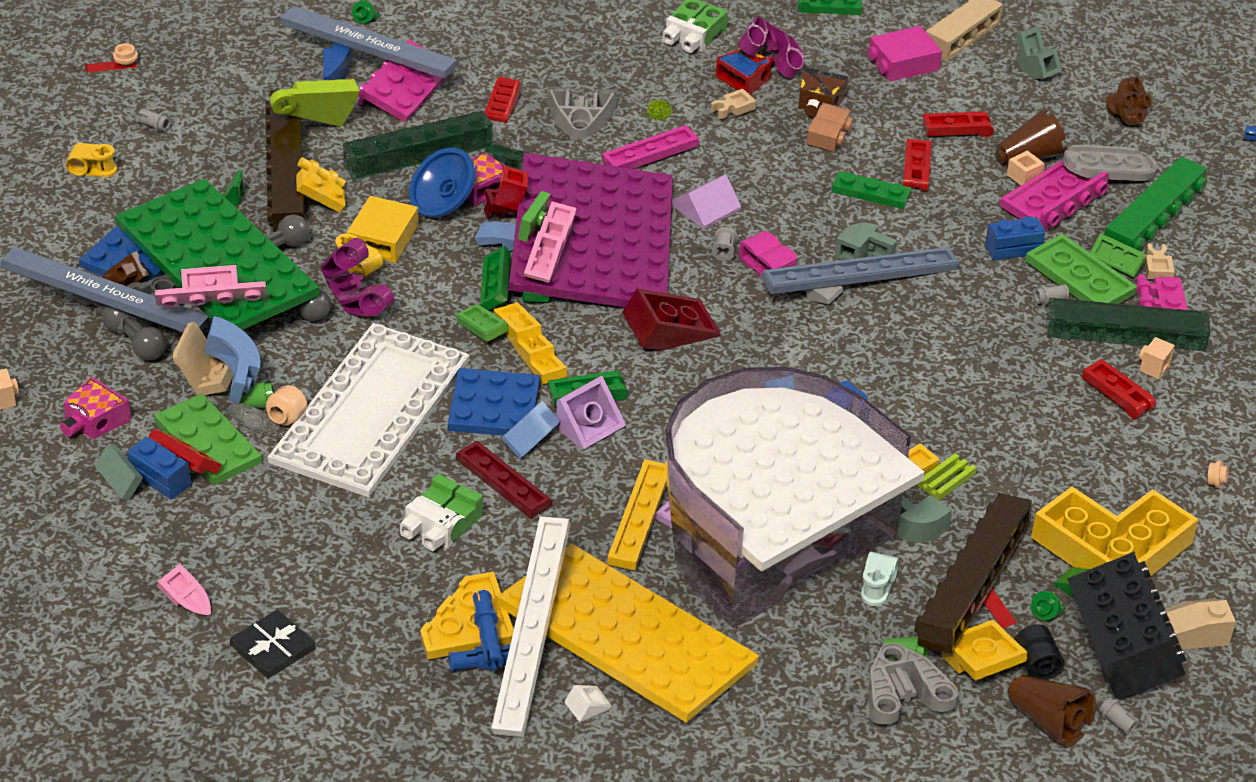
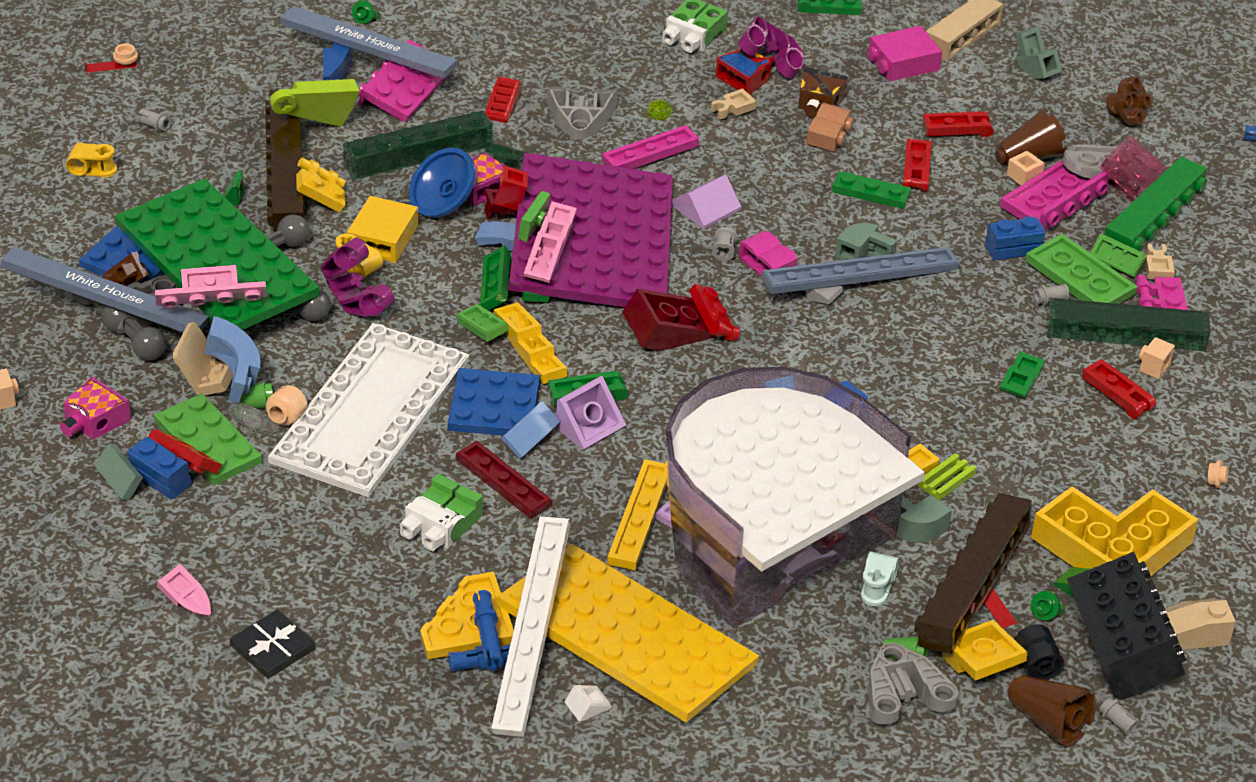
none -> red plate [689,284,740,342]
none -> green slope [1000,351,1045,398]
none -> clear pink plate [1099,135,1167,199]

